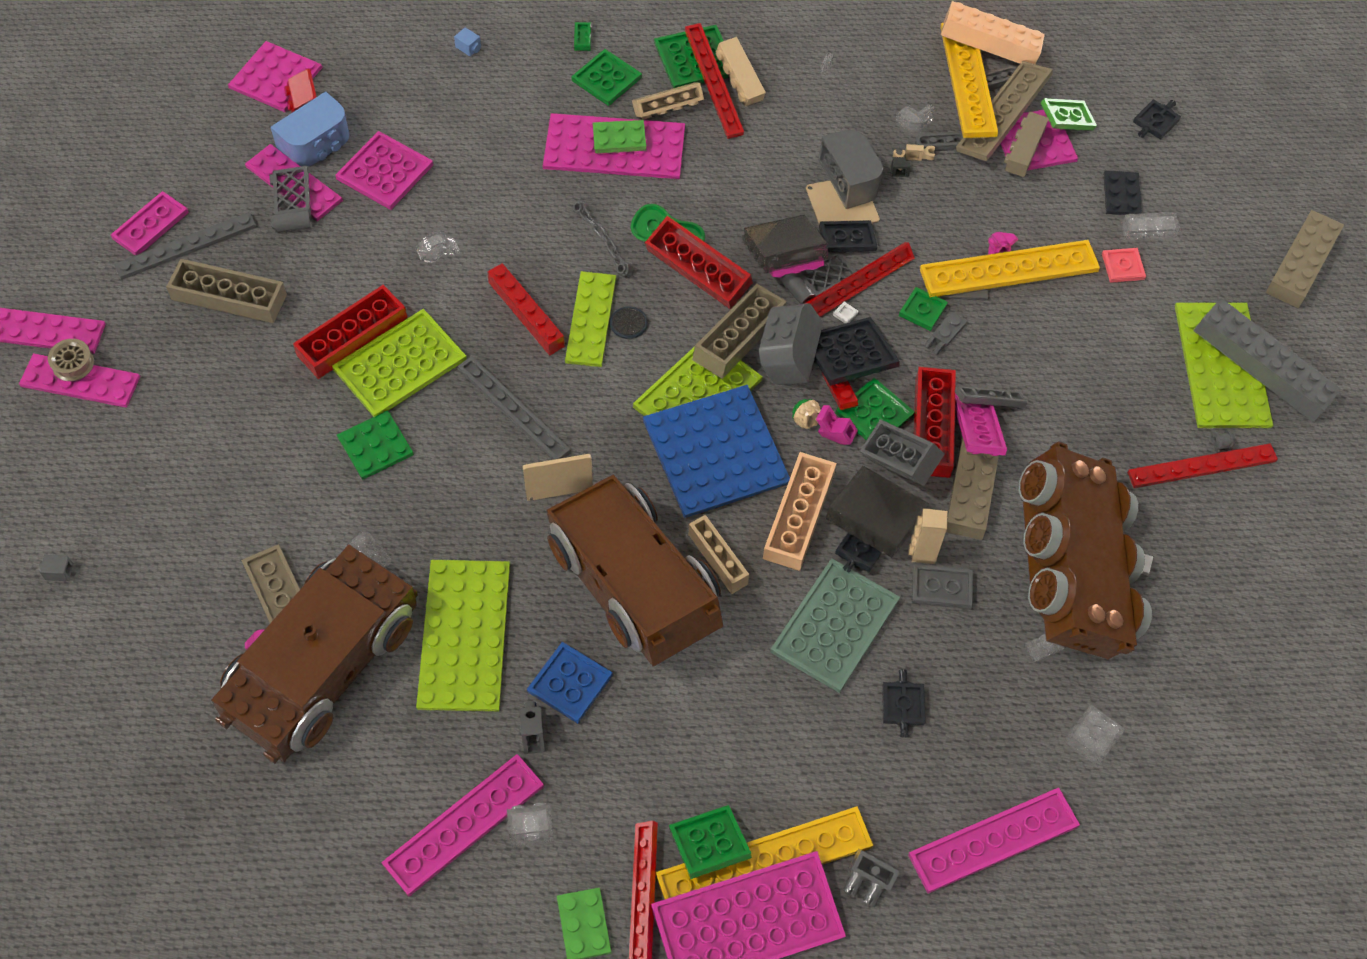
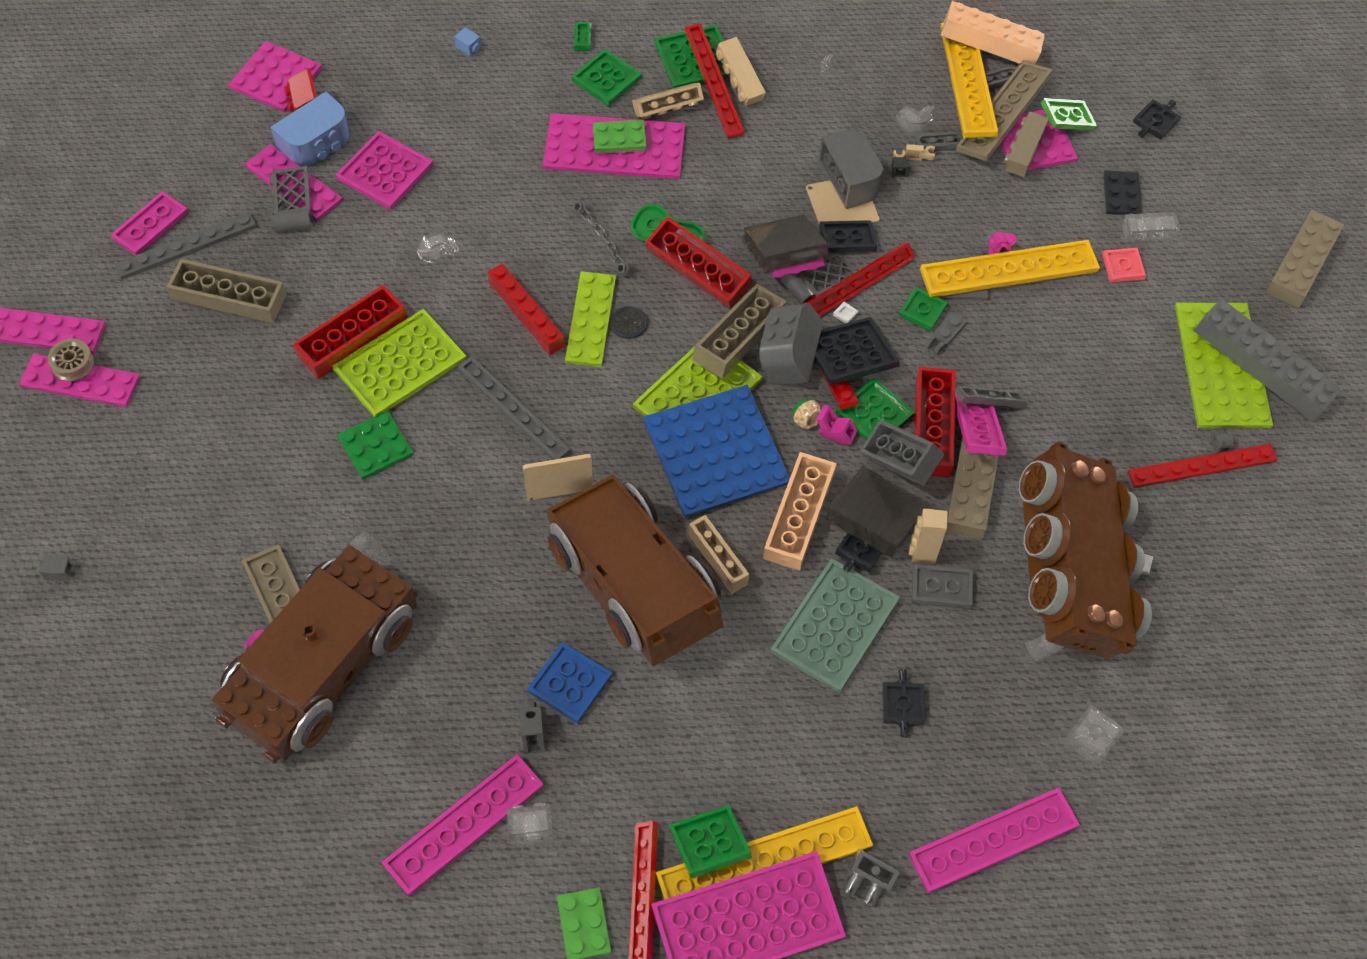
lime plate [416,560,510,712] -> none

